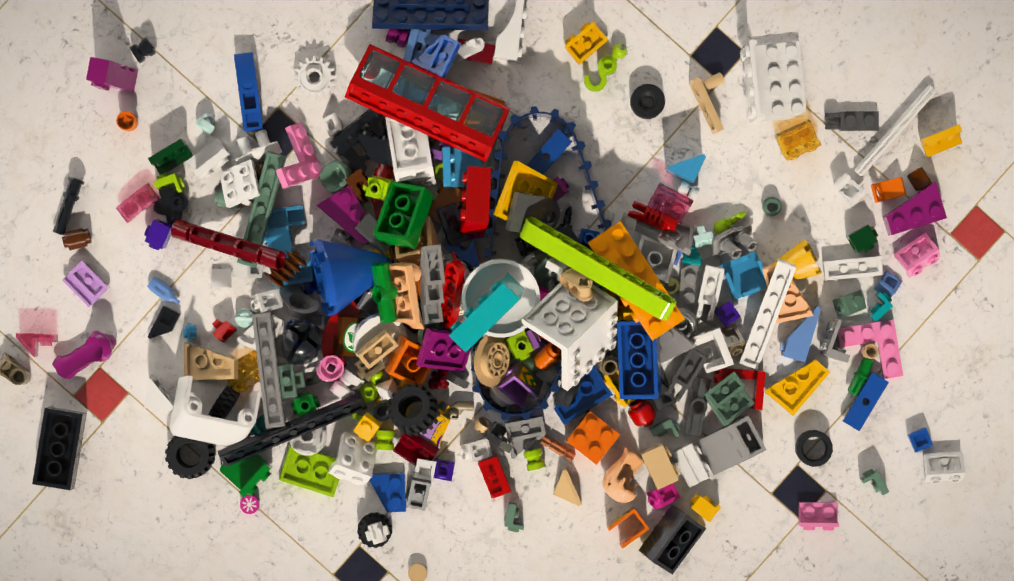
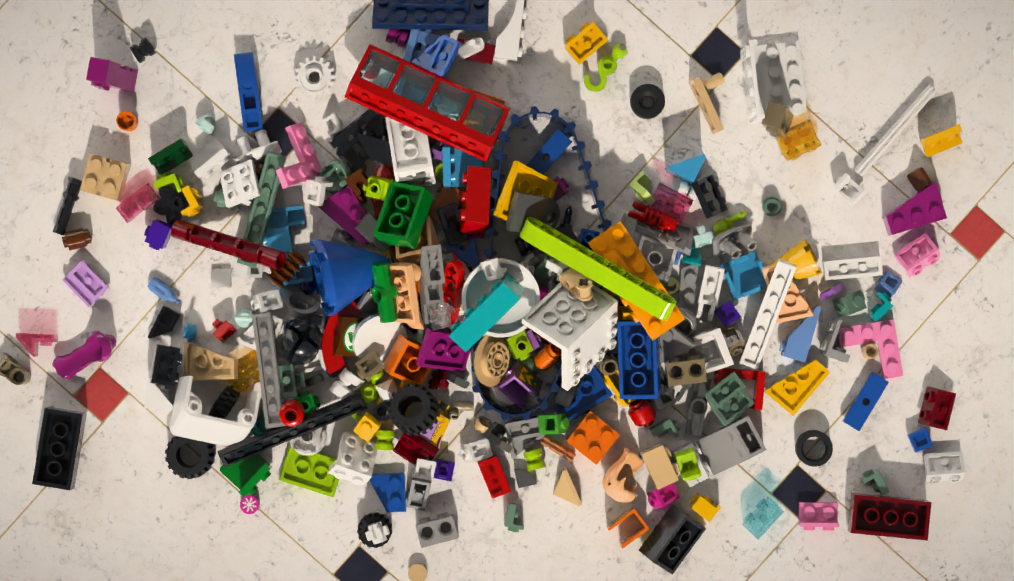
bright pink wheel [316,355,344,382] -> none
tan slope [355,328,399,369] -> none
dark grey hinge [825,111,879,131] -> none
dark green brick [846,225,878,253] -> none
green axle [848,357,874,395] -> none
orange bracket [871,177,906,203] -> none
none -> tan piece [80,153,131,202]
none -> black bracket [150,344,182,389]
none -> yellow bracket [180,185,204,217]
none -> red head [279,400,305,427]
none -> white bracket [304,176,333,206]
none -> light grey brick [415,512,459,548]
none -> clear bracket [429,302,455,330]
none -> white tile [481,258,507,281]
none -> dark grey tile [514,469,537,488]
none -> bright green brick [538,413,570,435]
none -> yellowish green bracket [629,172,656,206]
none -> dark tan brick [665,355,707,387]
none -> lime bracket [674,447,702,481]
none -> black plate [691,175,728,219]
none -> clear light blue brick [742,497,784,540]
none -> dark tan brick [761,102,794,138]
none -> medium lavender tile [819,282,845,301]
none -> dark red brick [847,493,932,541]
none -> dark red bracket [918,386,956,430]

